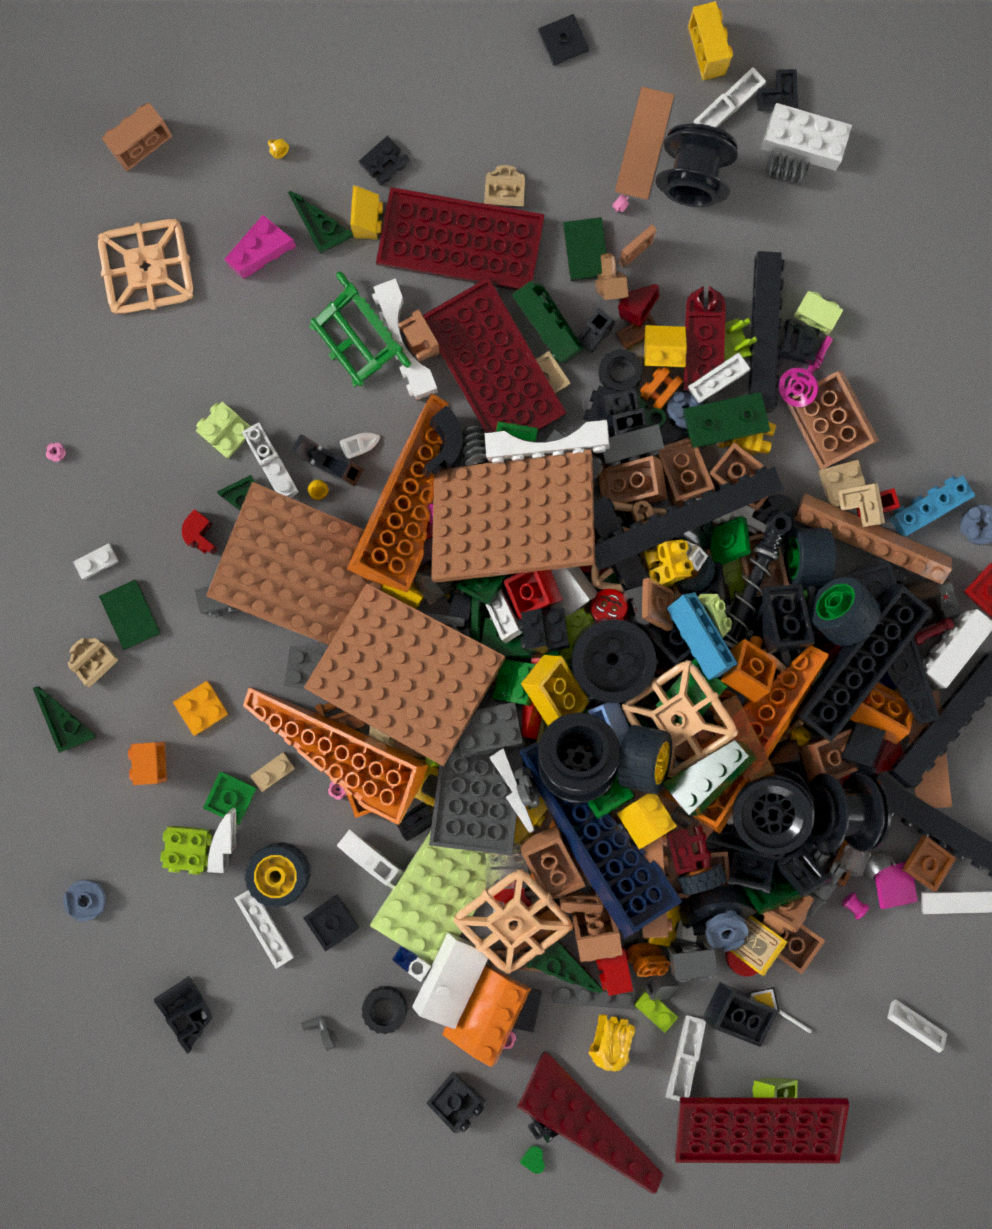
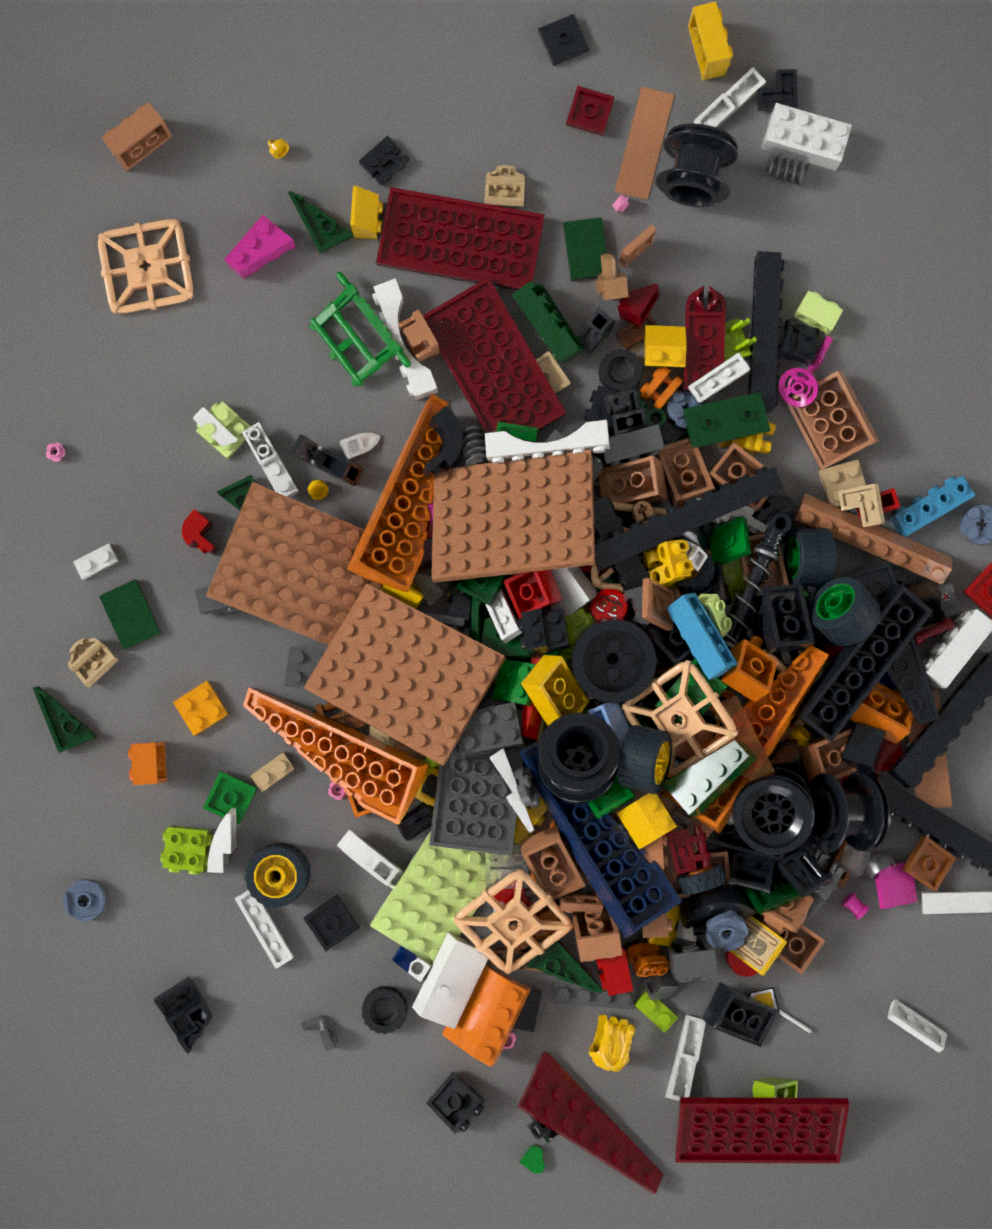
none -> white sticker [193,407,238,446]
none -> dark red plate [566,86,615,136]

